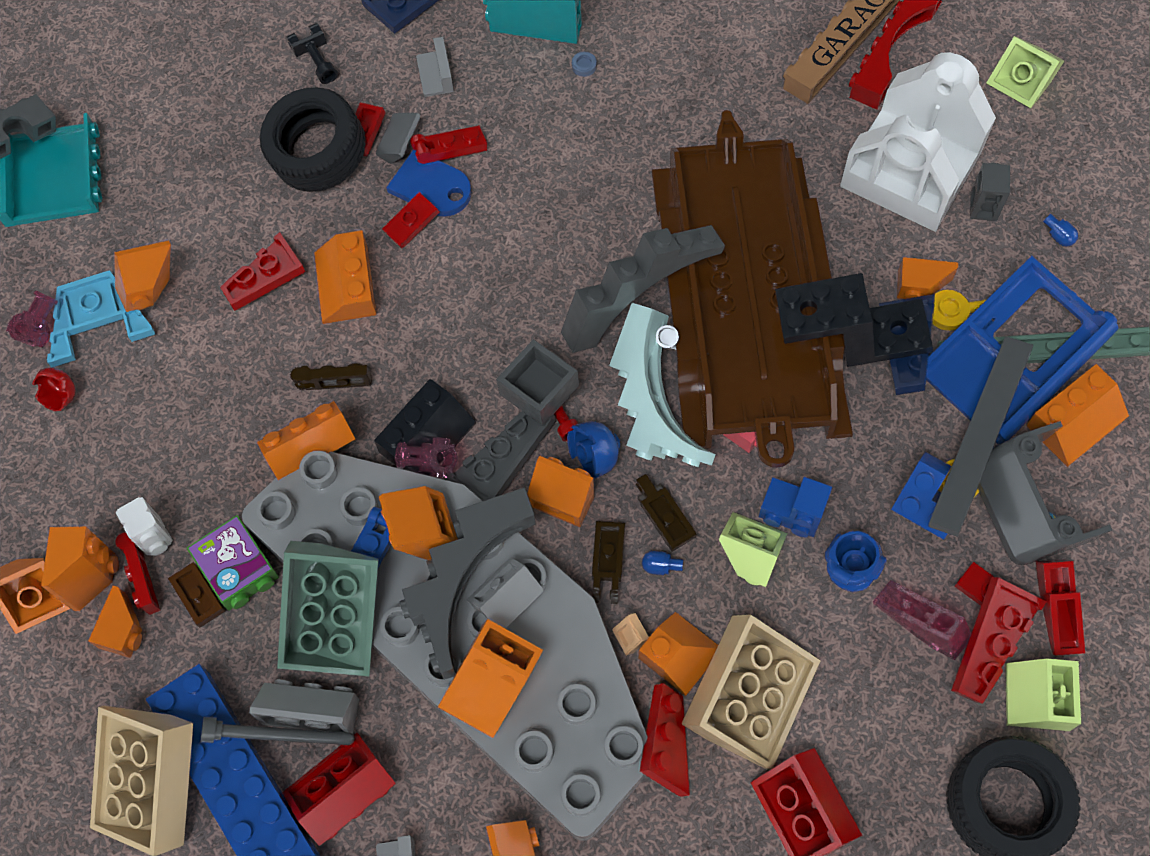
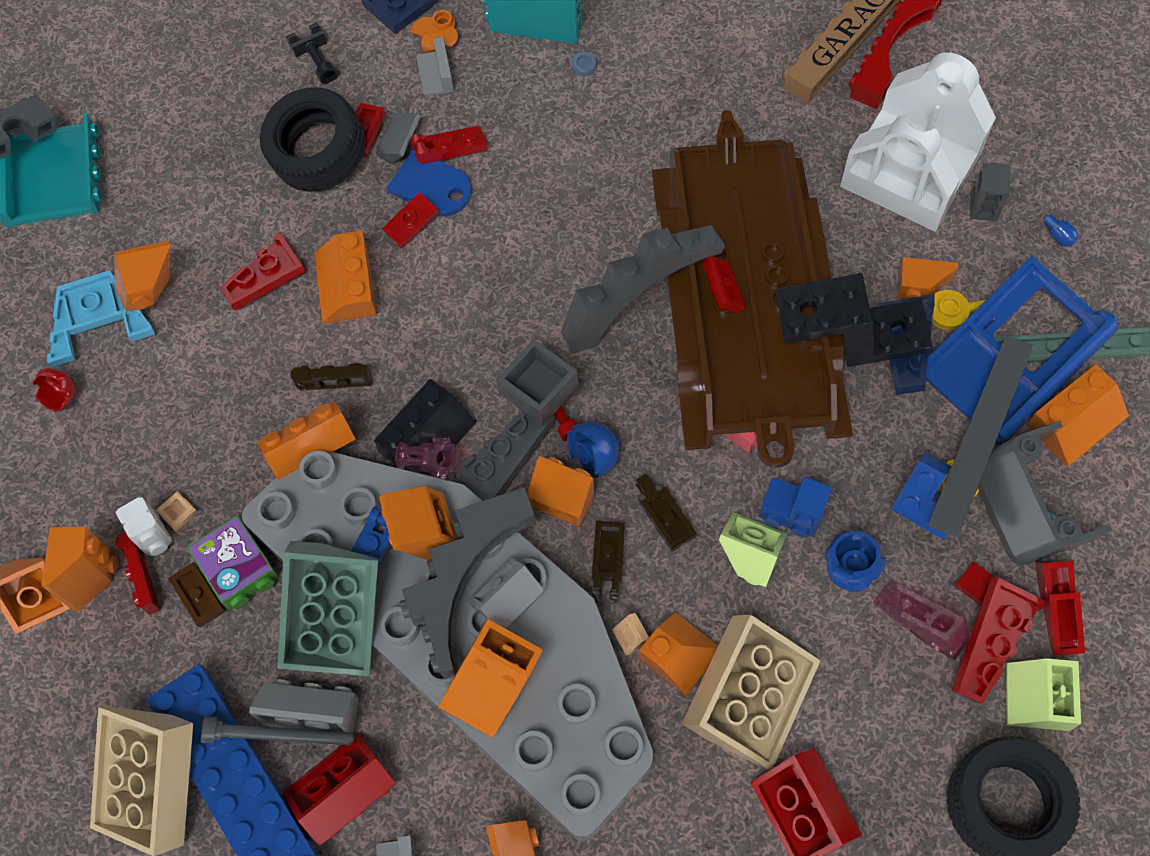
clear pink connector [6,290,58,348] -> none
orange slope [88,585,142,658] -> none
light aqua arch [609,303,716,467] -> none
red wing [640,683,690,797] -> none
blue cylinder [642,551,684,575] -> none
bar [656,325,679,350] -> none
yellowish green slope [986,36,1064,108] -> none
none -> light nougat tile [155,491,198,532]
none -> orange plate [410,10,458,52]
none -> red plate [702,256,746,313]

